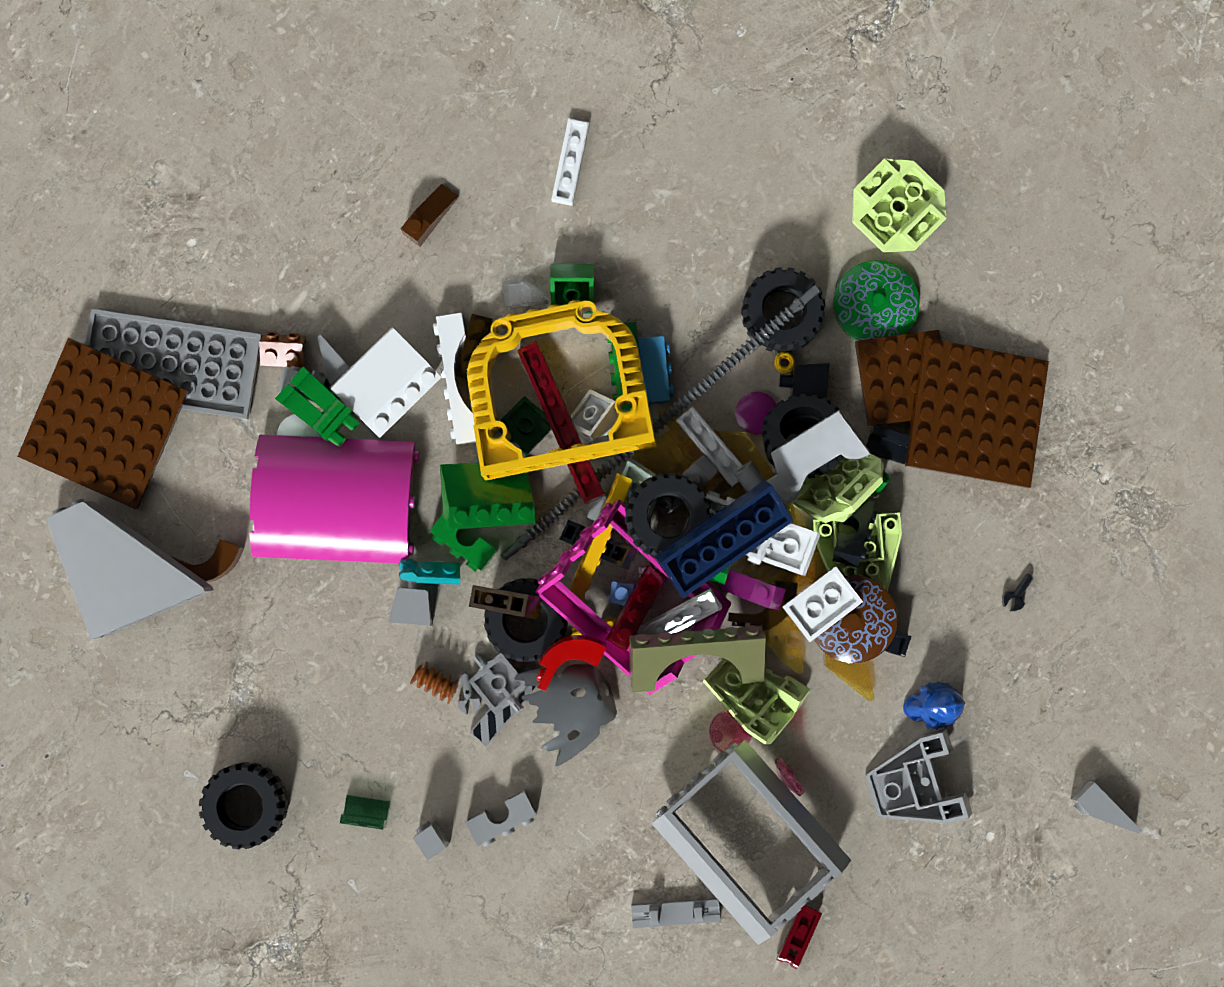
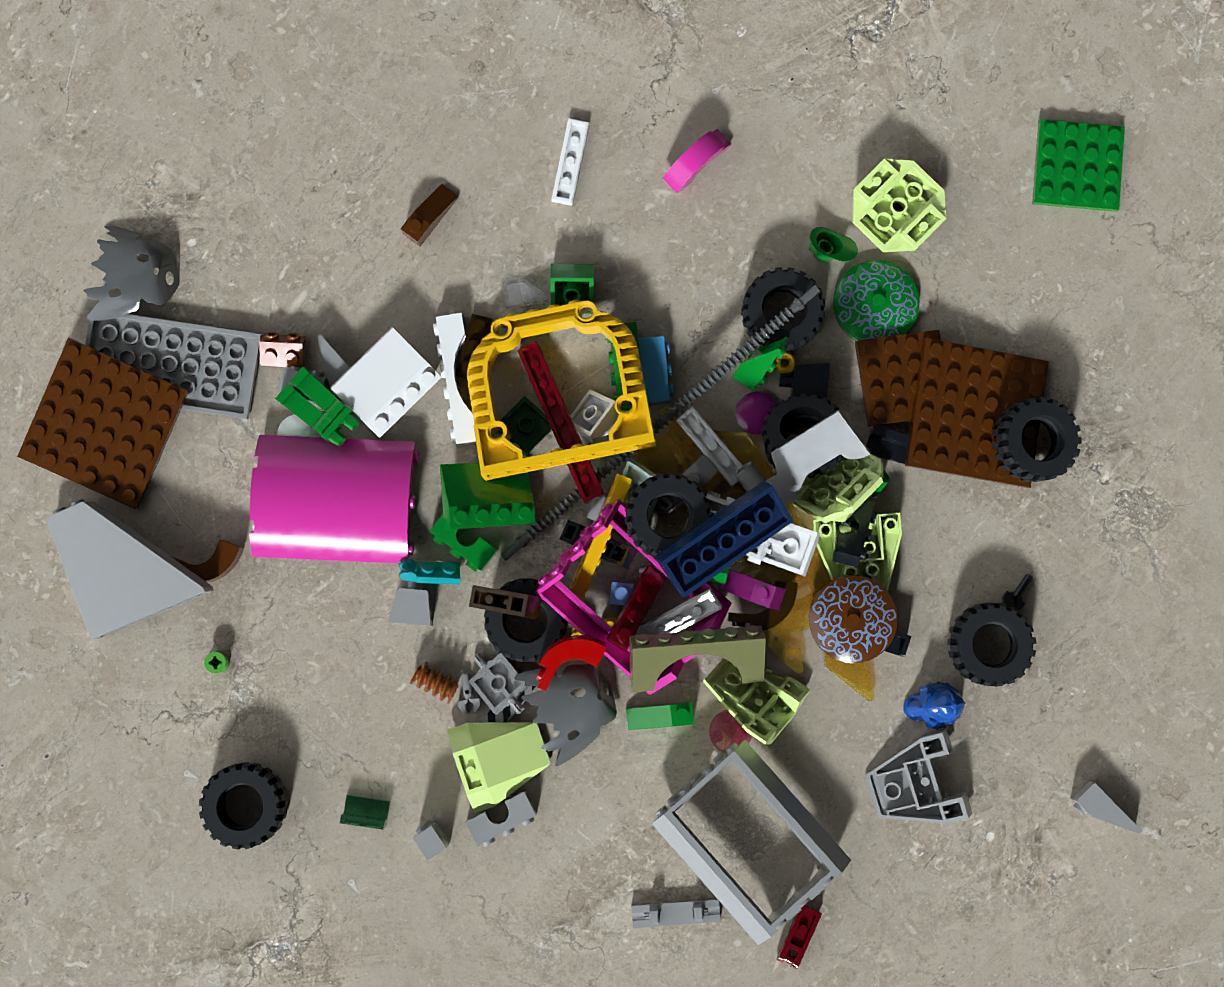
clear pink dish [774,757,806,796] -> none
white plate [782,566,863,642] -> none
none -> dark grey piece [83,225,179,321]
none -> bright green wheel [204,651,230,674]
none -> yellowish green wedge [447,722,551,813]
none -> slope [626,701,694,730]
none -> dark pink arch [663,129,732,193]
none -> green slope [732,337,789,391]
none -> green piece [809,227,858,262]
none -> black tyre [947,603,1036,687]
none -> black tyre [992,397,1082,482]
none -> green plate [1032,119,1125,212]

